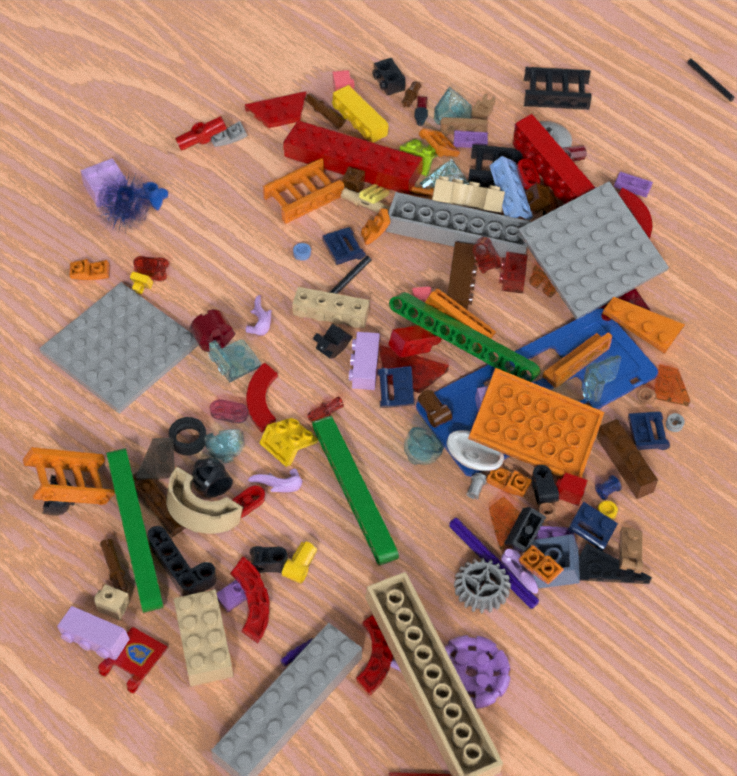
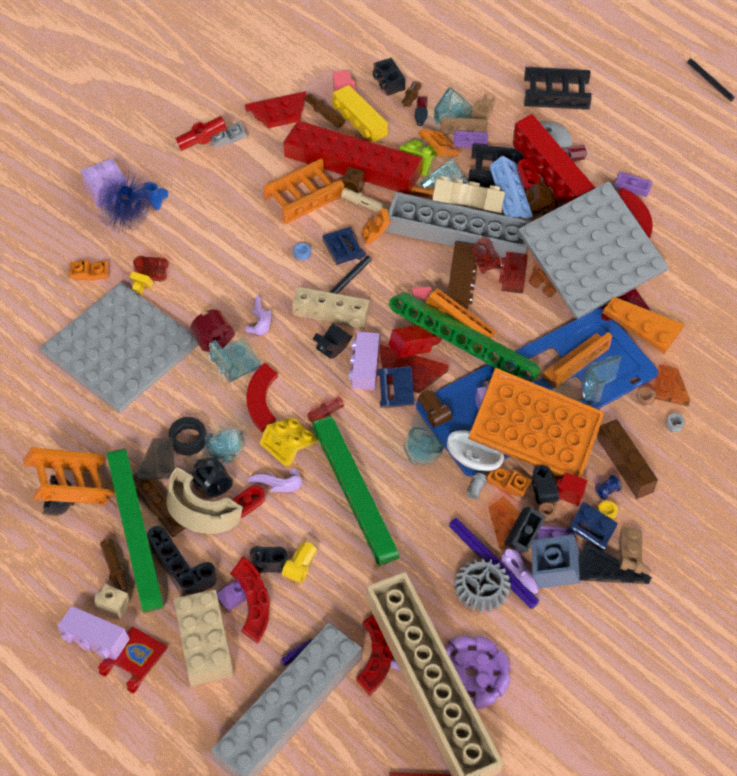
clear pink plate [210,399,248,423] -> none
light yellow tile [359,184,390,204] -> none
orange slope [519,545,563,585] -> none
dark blue plate [628,411,670,450] -> none

